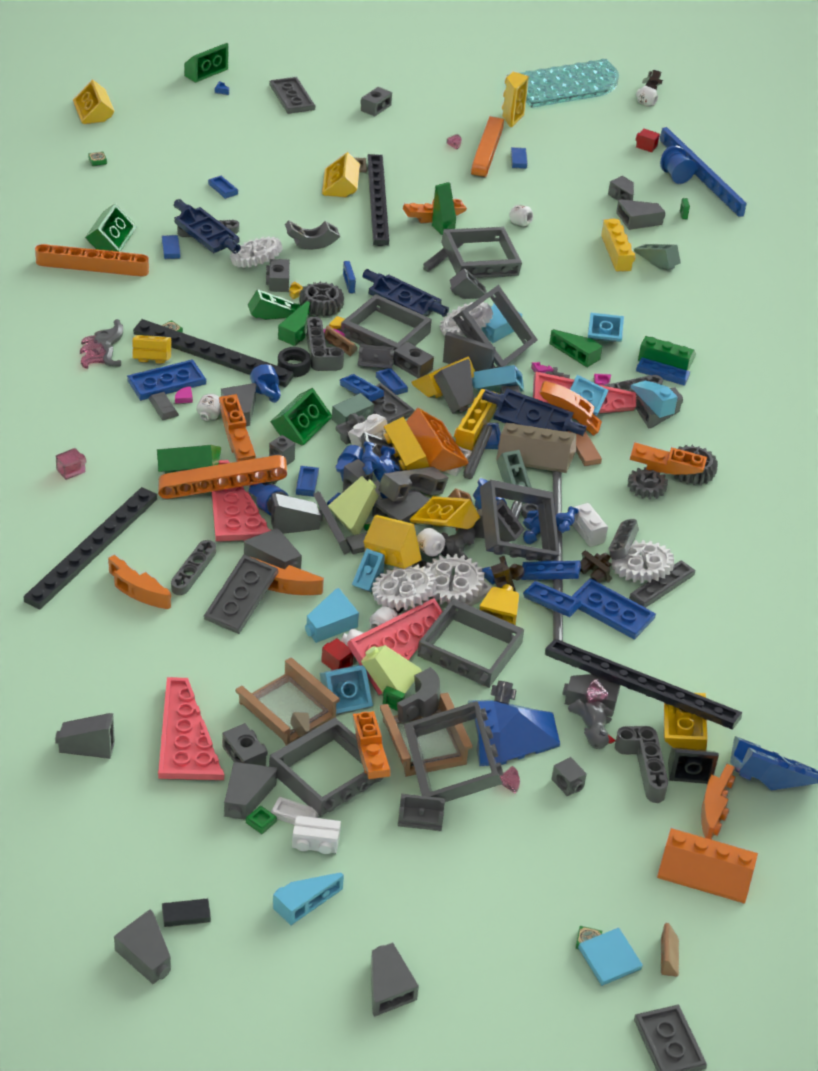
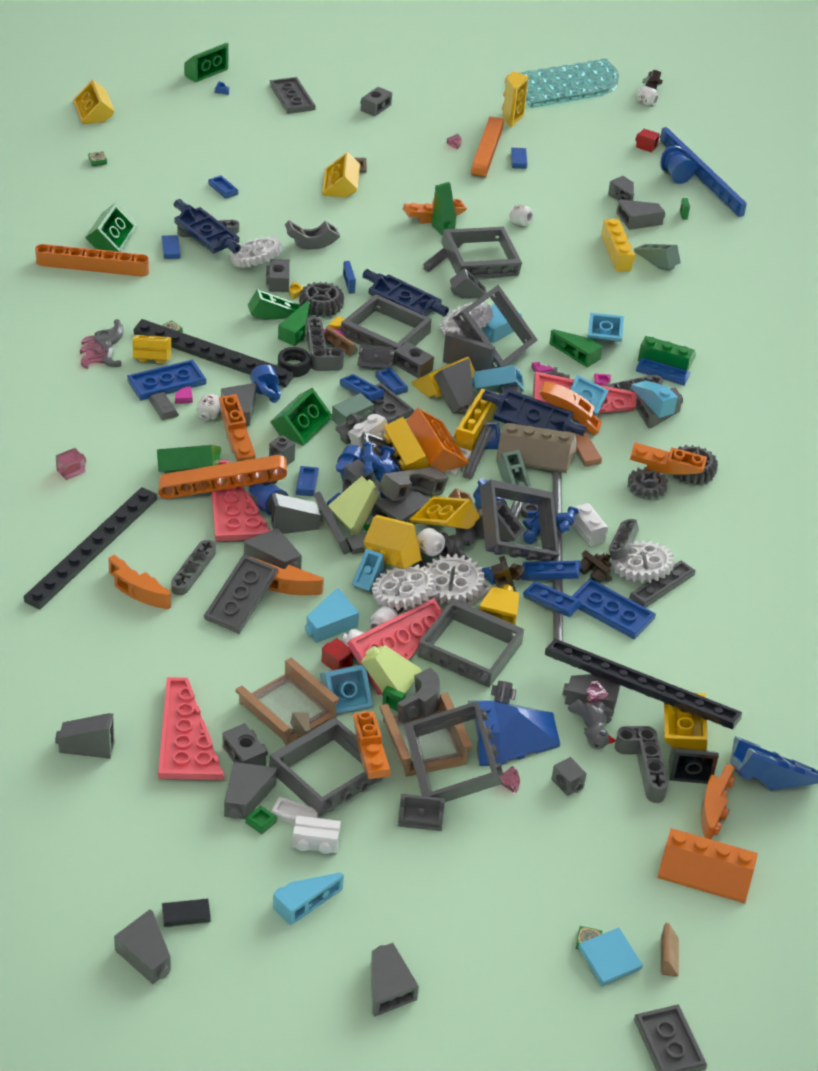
black plate [367,154,389,246] -> none

